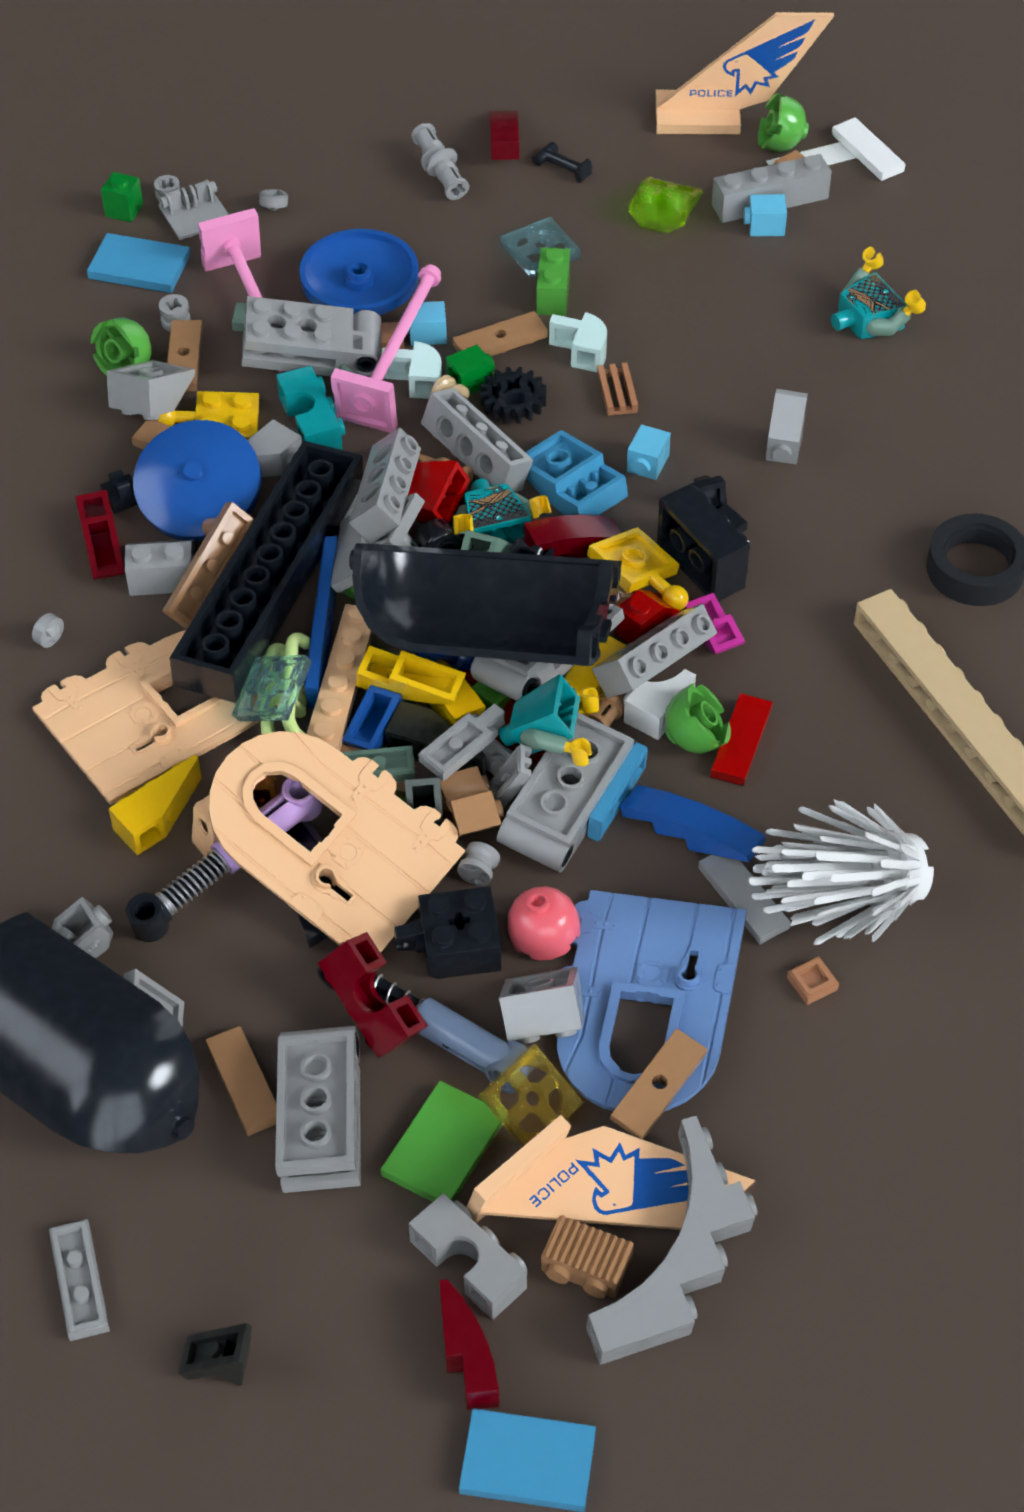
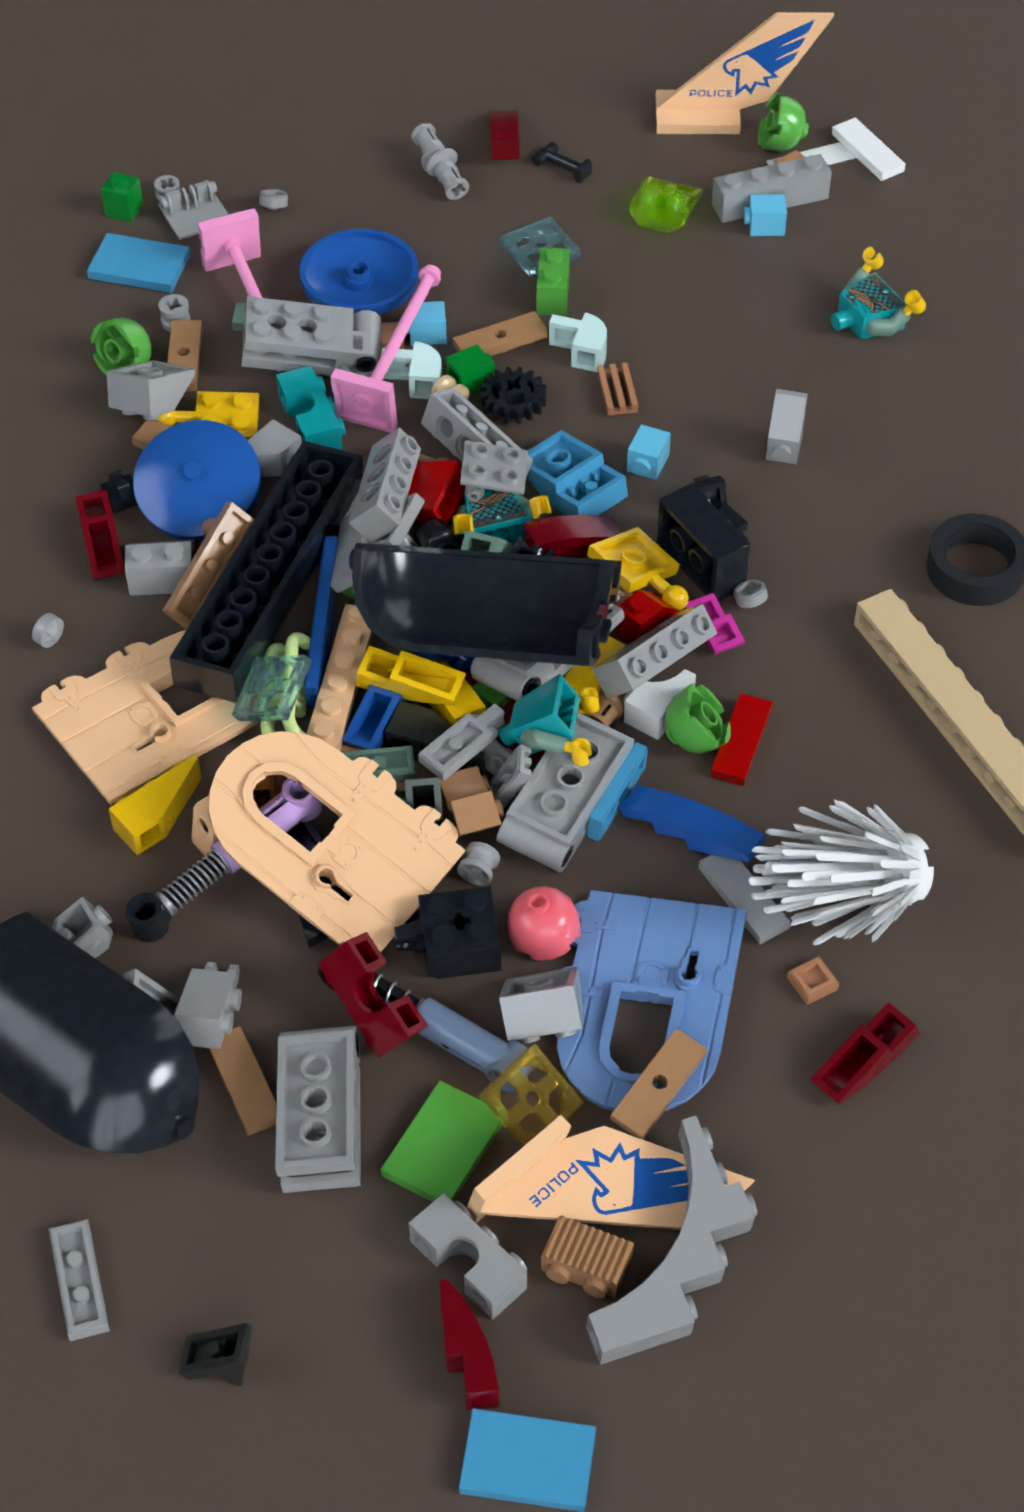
none -> light grey hinge [174,962,242,1049]
none -> light grey hinge [460,440,528,502]
none -> light grey tile [733,579,768,608]
none -> dark red slope [810,1002,920,1105]

